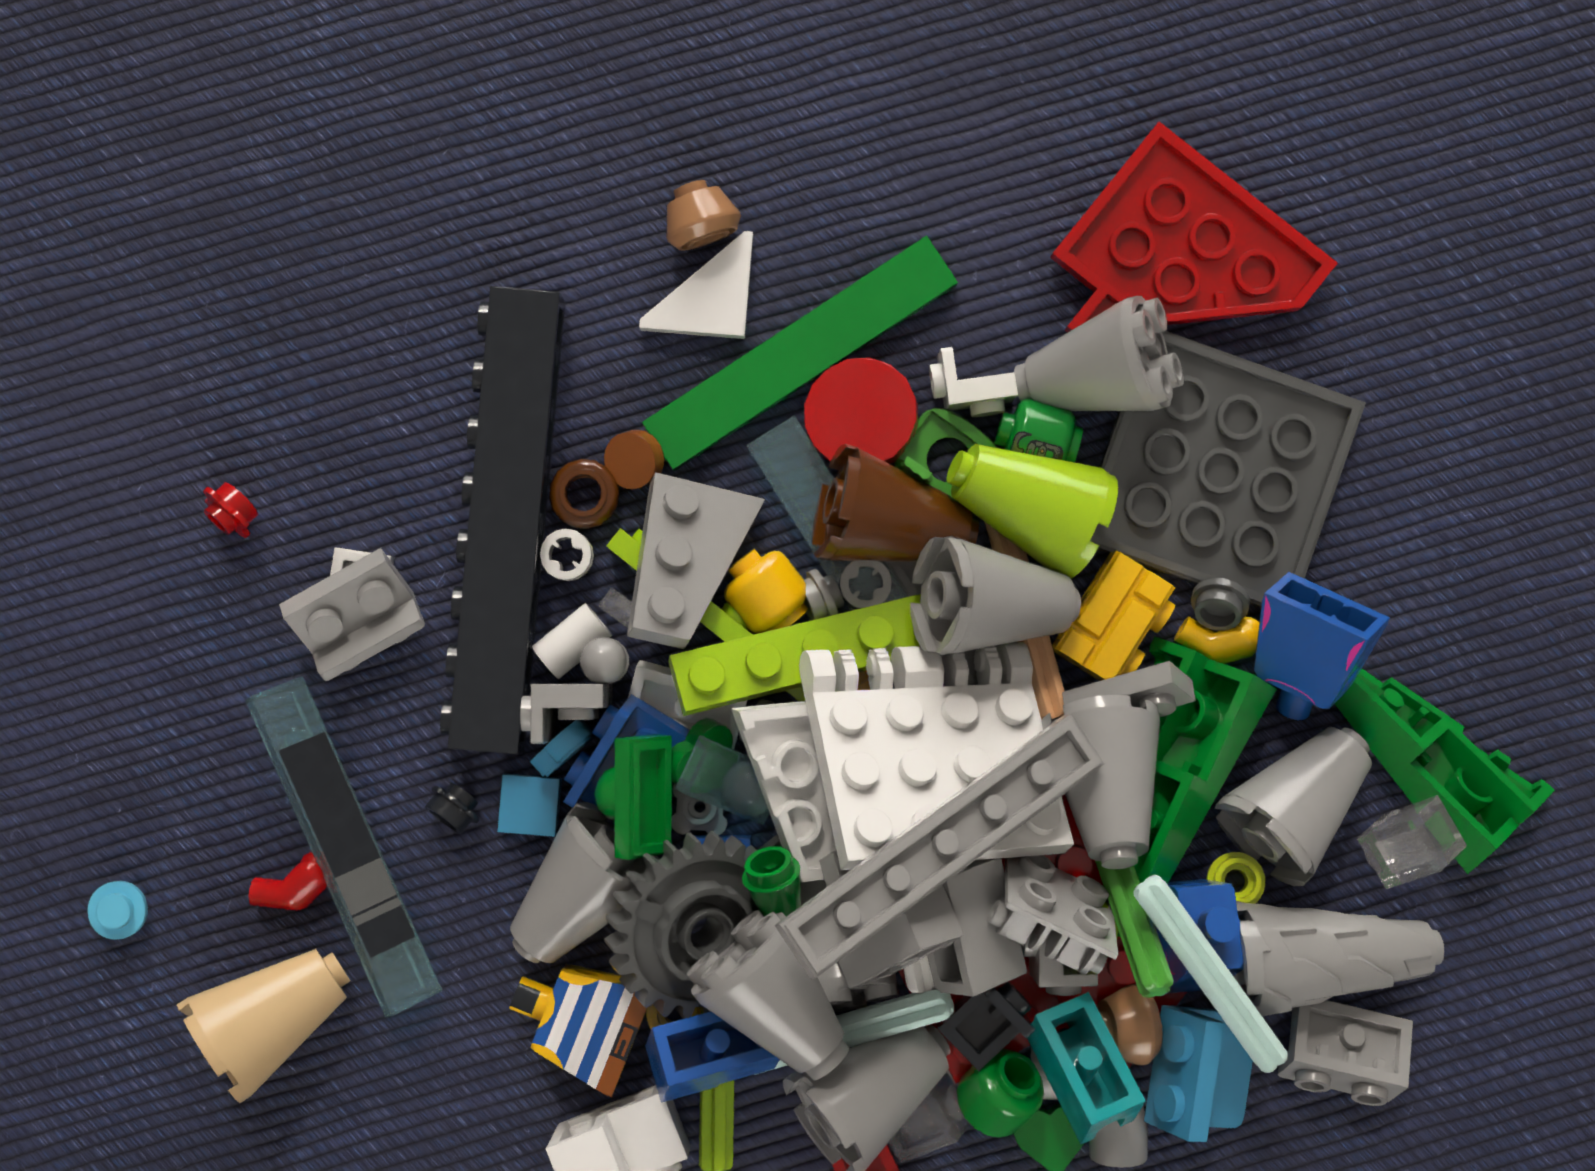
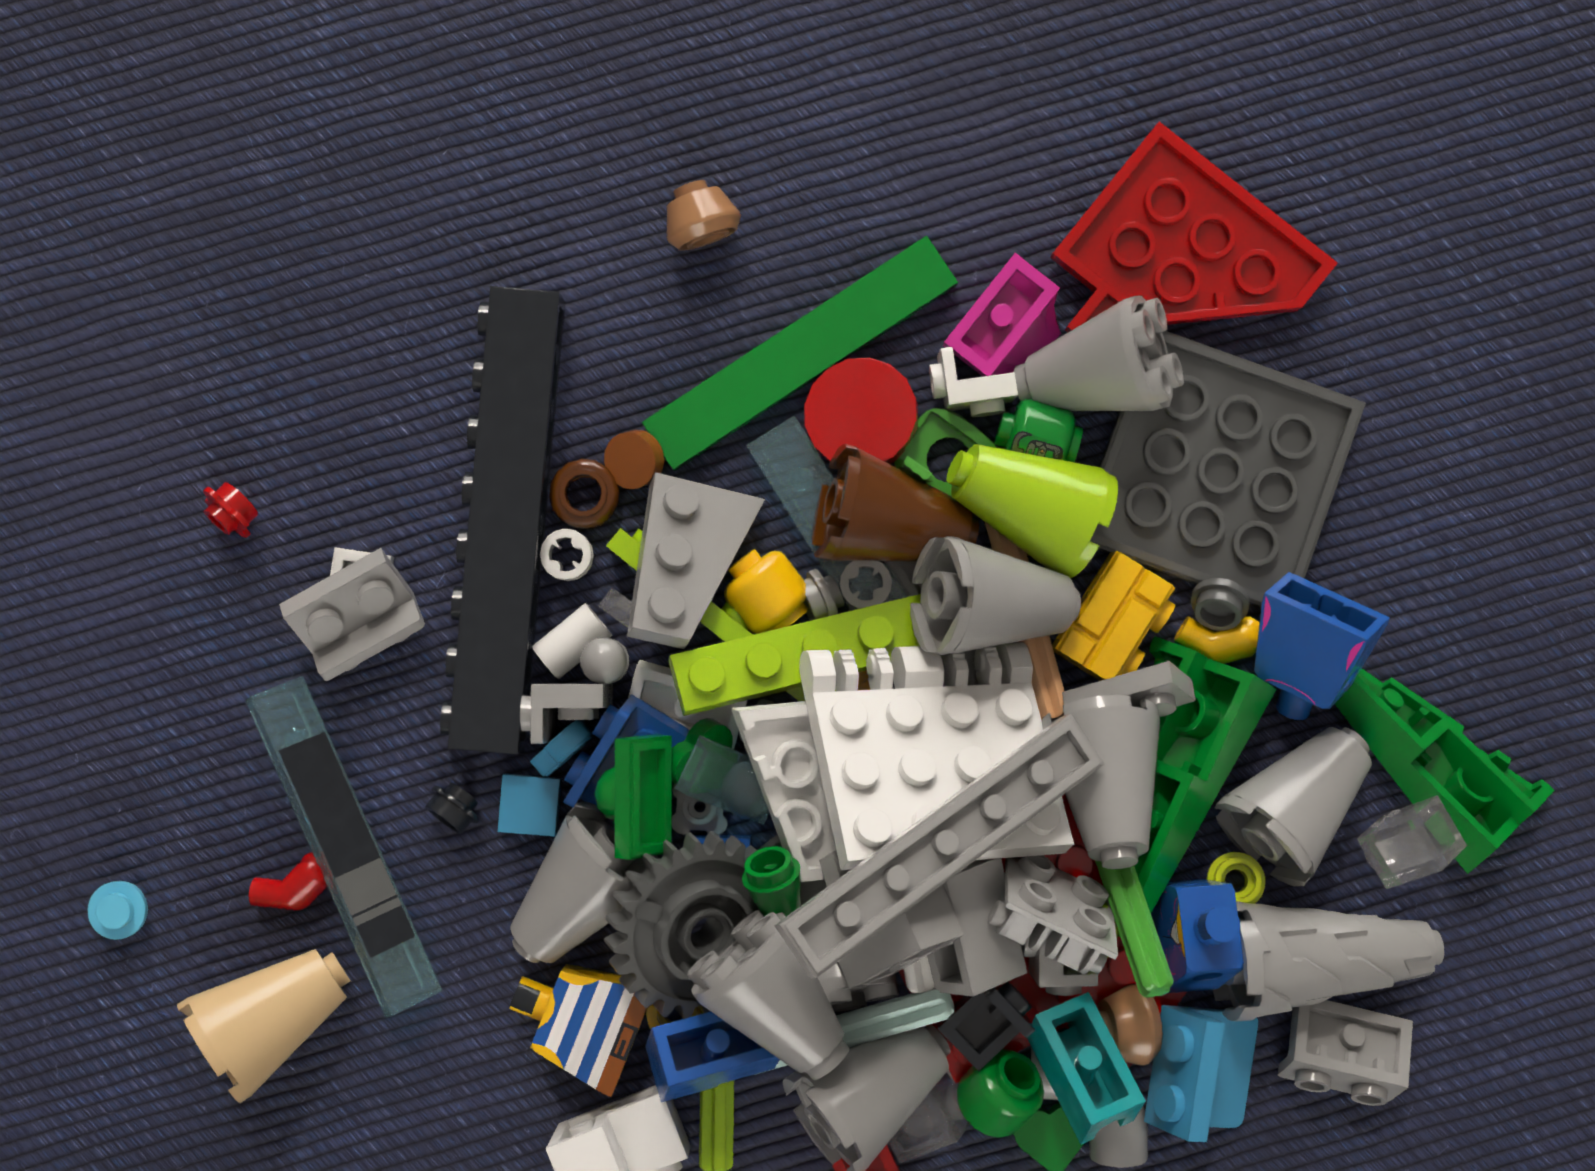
white tile [639,231,753,339] -> none
light aqua axle [1134,875,1288,1073] -> none
none -> dark pink slope [942,253,1061,377]

